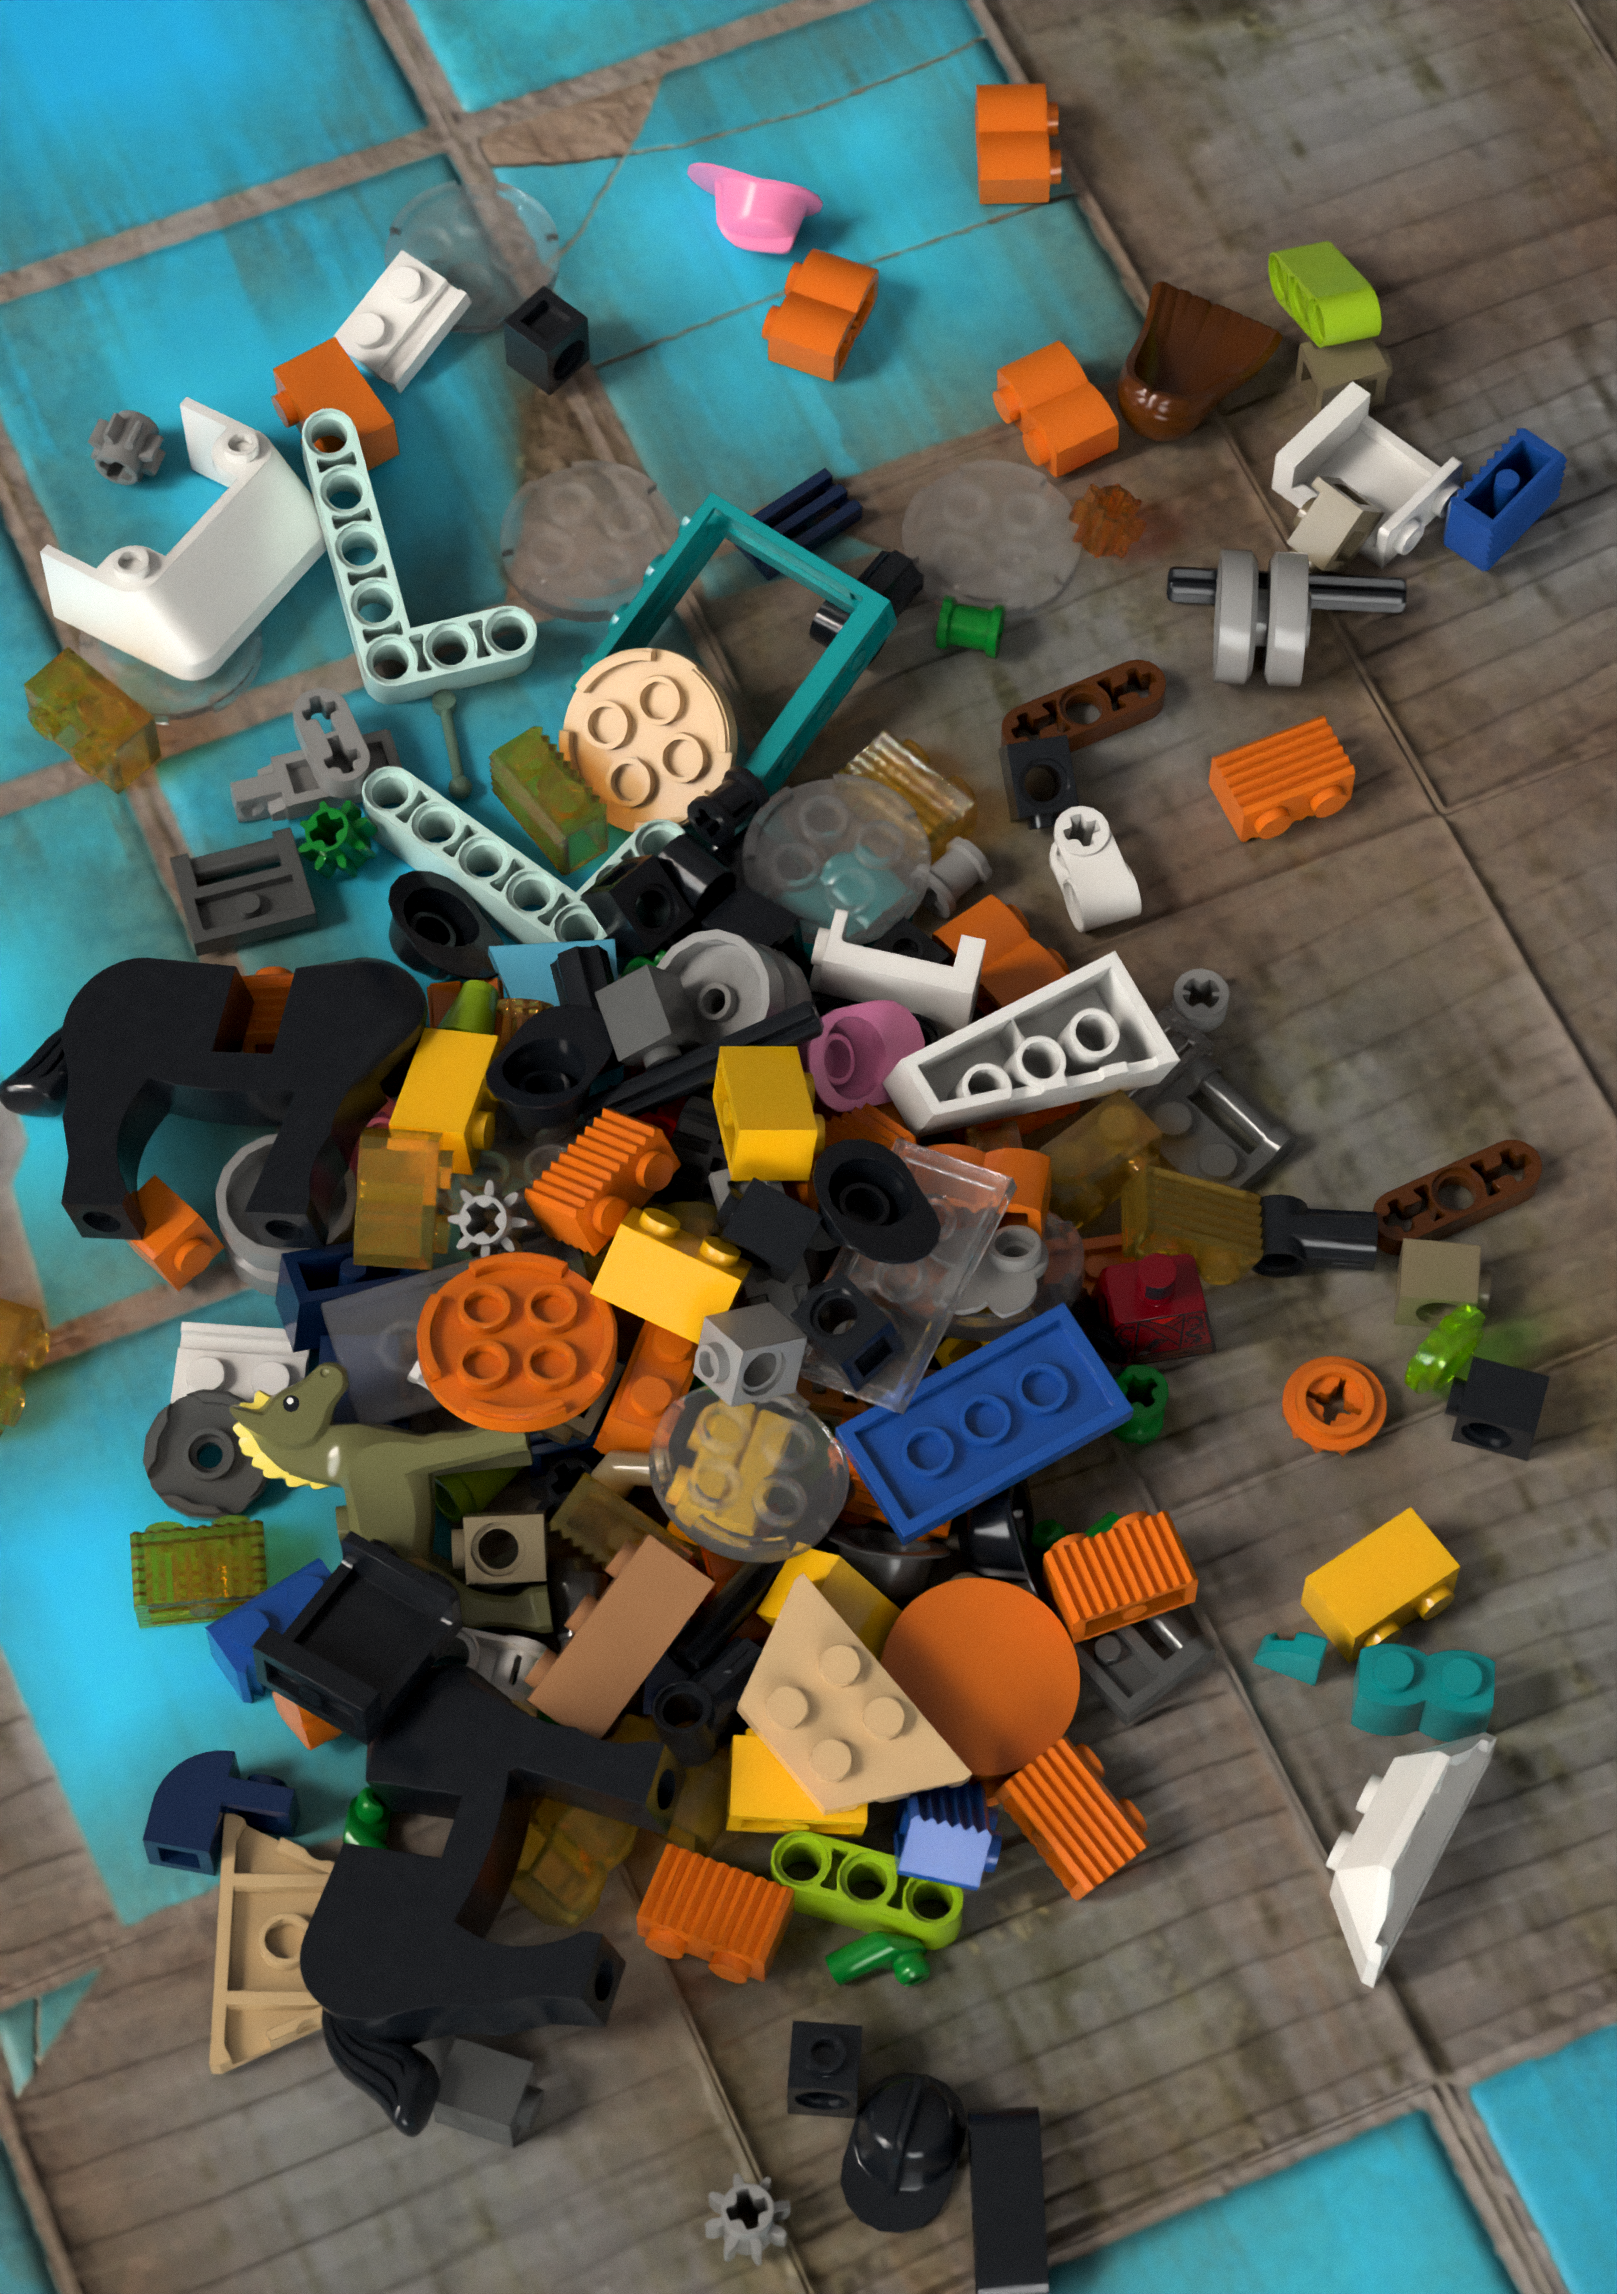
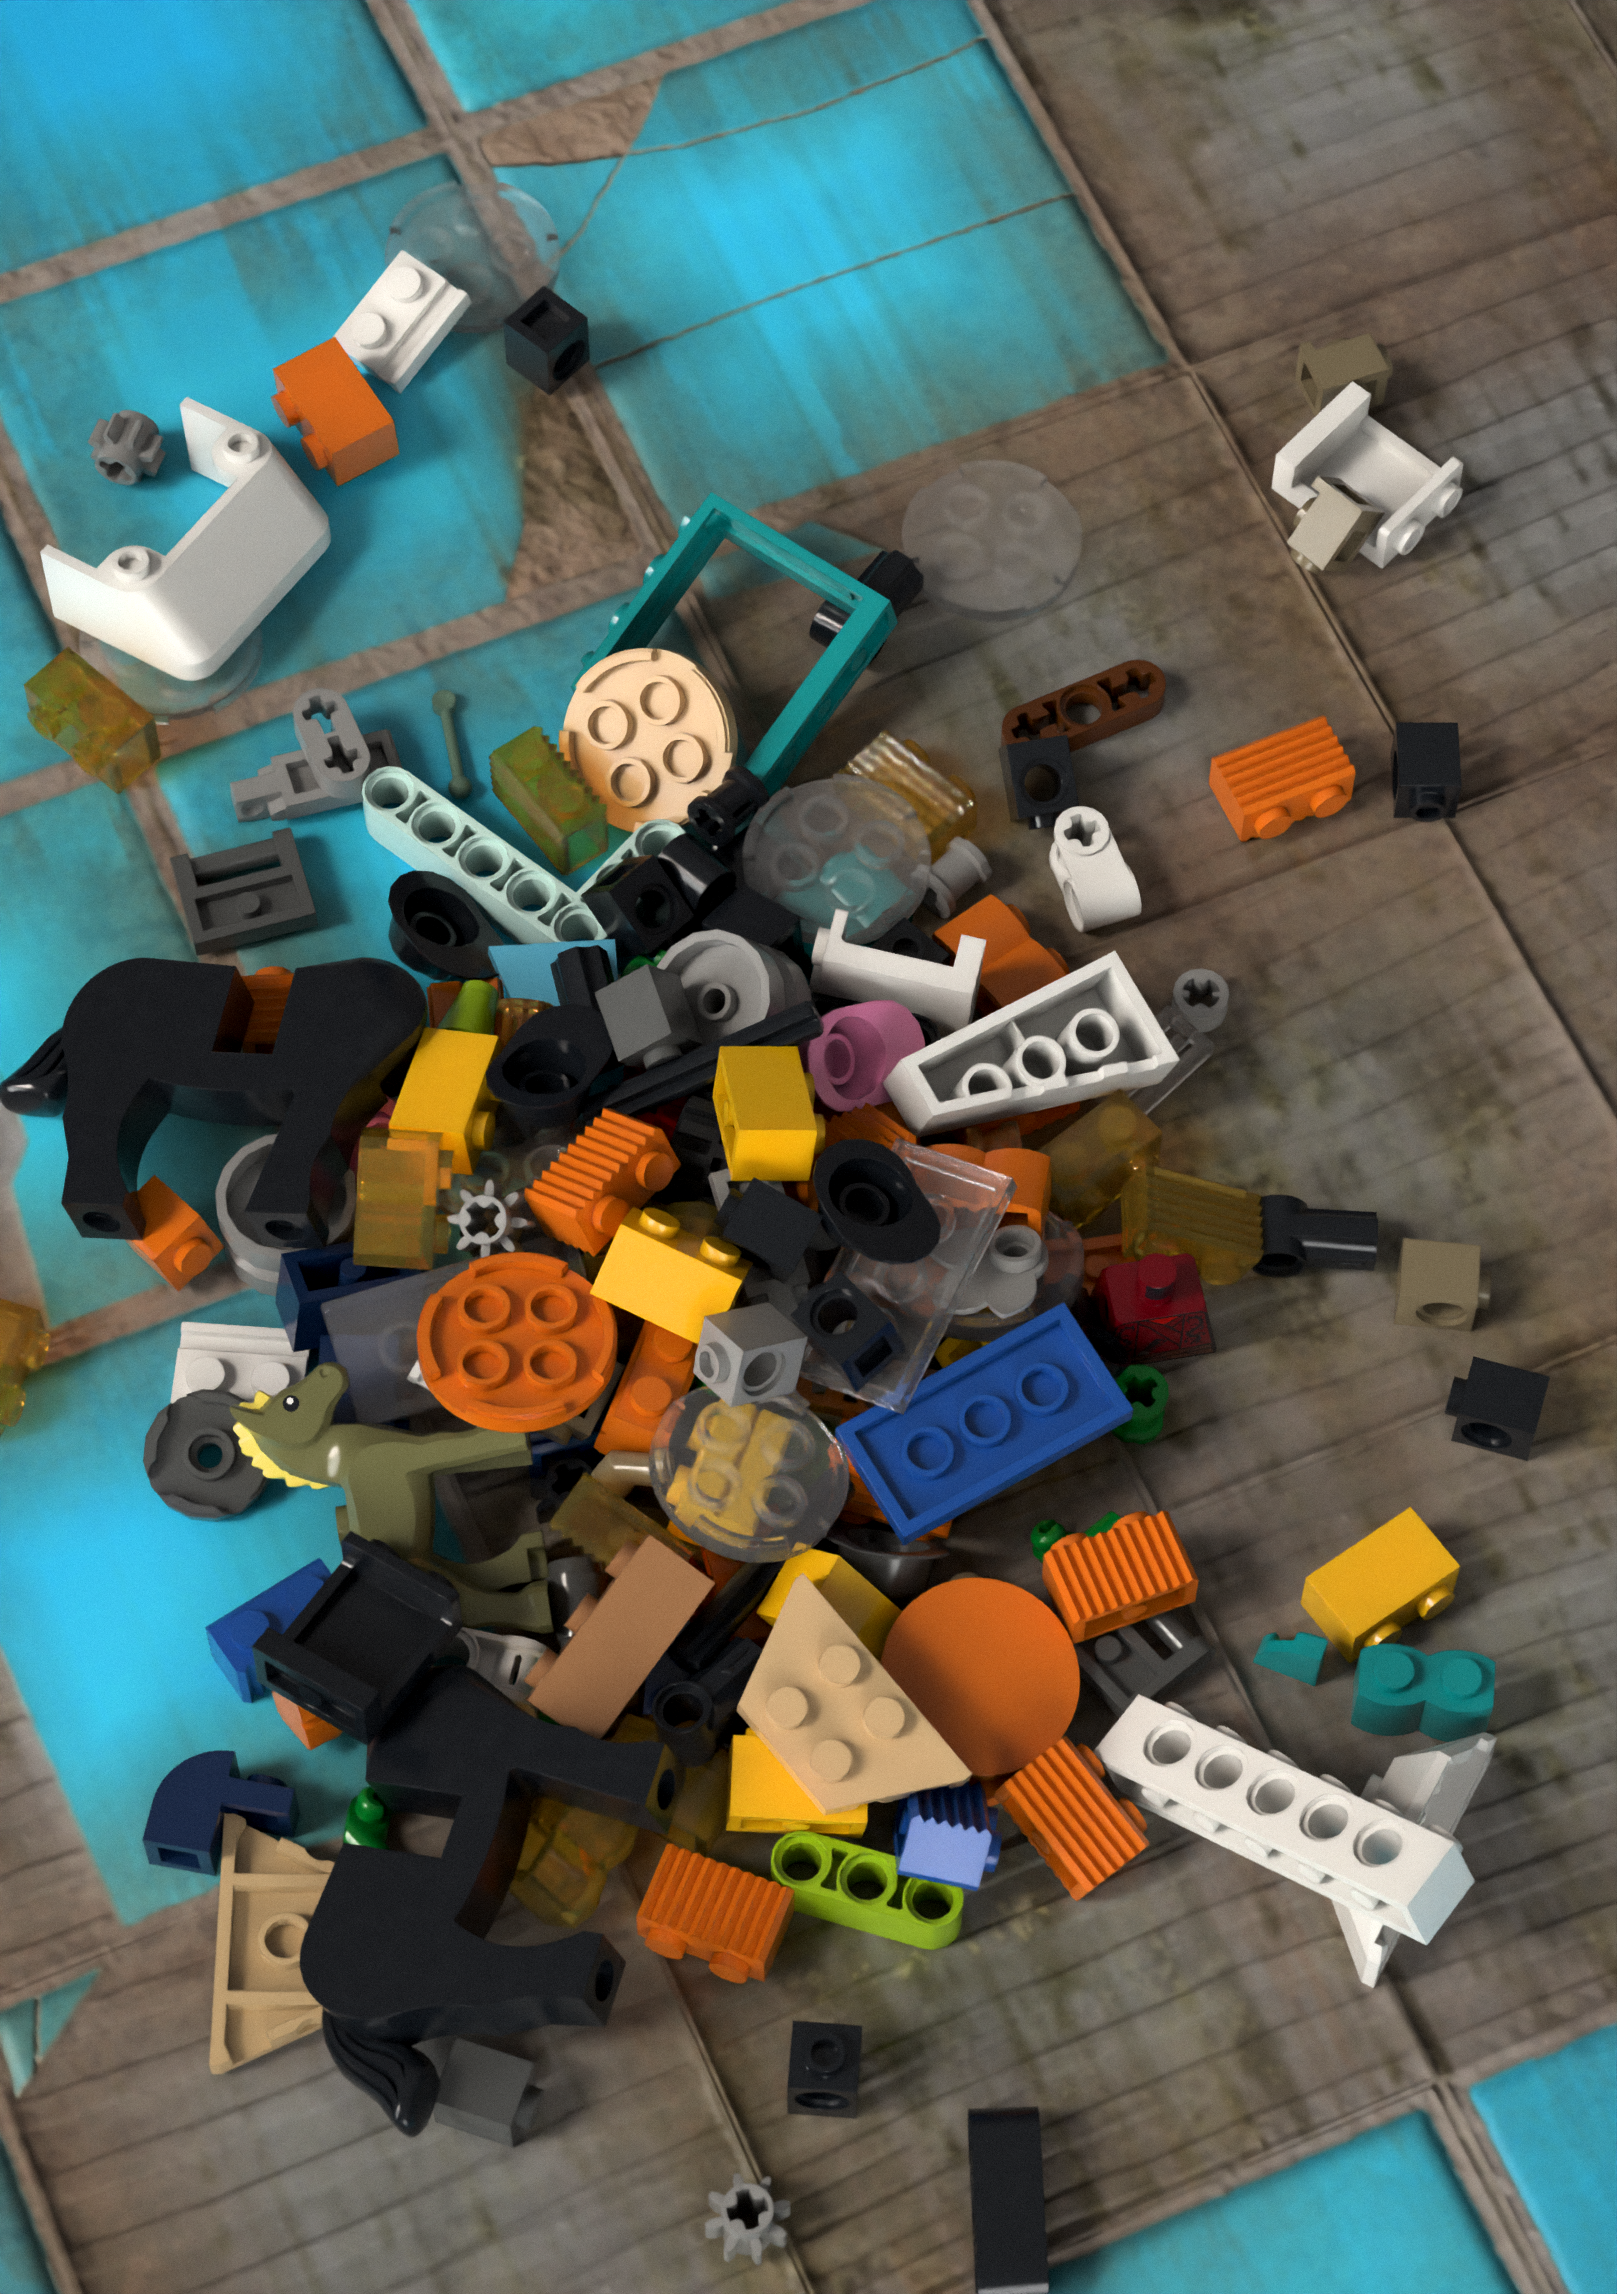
clear yellow brick [130,1515,271,1629] -> none
green gear [298,800,379,879] -> none
light aqua beam [302,408,537,705] -> none
lime cone [435,1466,526,1522] -> none
dark tan brick [451,1510,549,1585] -> none
clear tile [500,460,680,622] -> none
bright pink piece [687,163,823,255] -> none
dark blue tile [733,468,863,581] -> none
orange brick [762,248,879,382] -> none
green arm [825,1931,931,1987] -> none
black piece [841,2072,967,2234] -> none
green bush [936,595,1006,659] -> none
black piece [957,1478,1051,1609] -> none
orange brick [975,83,1061,204] -> none
orange brick [993,340,1119,478] -> none
clear orange gear [1068,483,1147,559] -> none
reddish brown hair [1117,281,1283,442] -> none
dark grey plate [1126,1054,1298,1217] -> none
black axle [1167,566,1407,613] -> none
light grey wheel [1213,548,1312,687] -> none
lime beam [1268,240,1382,348] -> none
orange gear [1282,1356,1387,1457] -> none
reddish brown beam [1373,1139,1542,1255] -> none
clear neon green gear [1404,1304,1485,1395] -> none
blue brick [1443,428,1567,571] -> none
none -> white brick [1093,1694,1475,1945]
none -> black brick [1390,722,1462,822]

